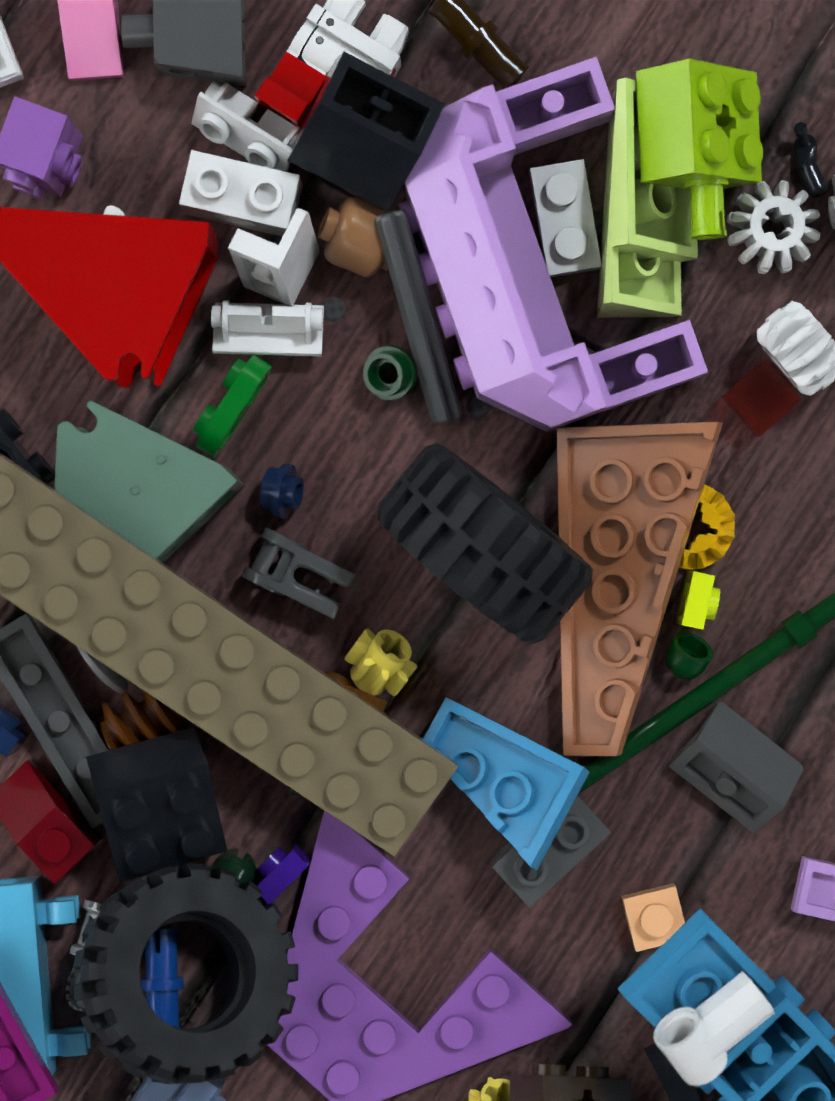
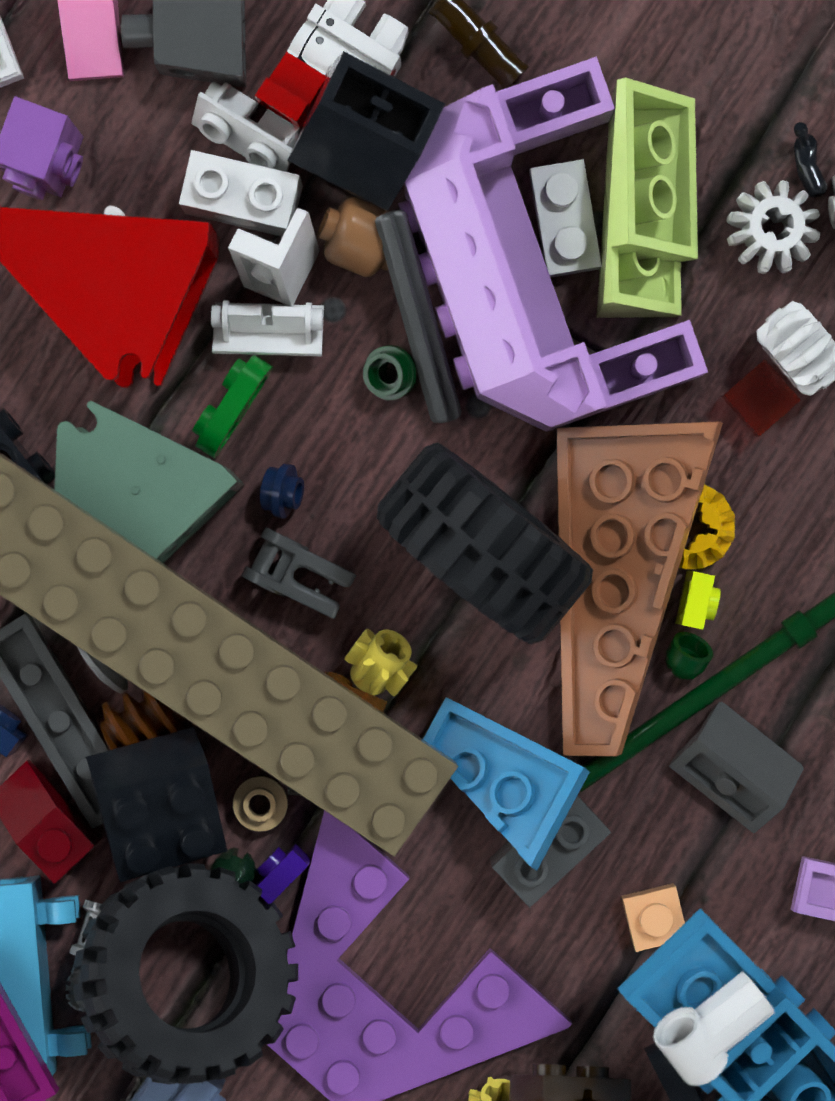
blue pin [140,927,184,1027] -> none
lime brick [636,59,763,240] -> none
none -> tan plate [233,776,288,831]

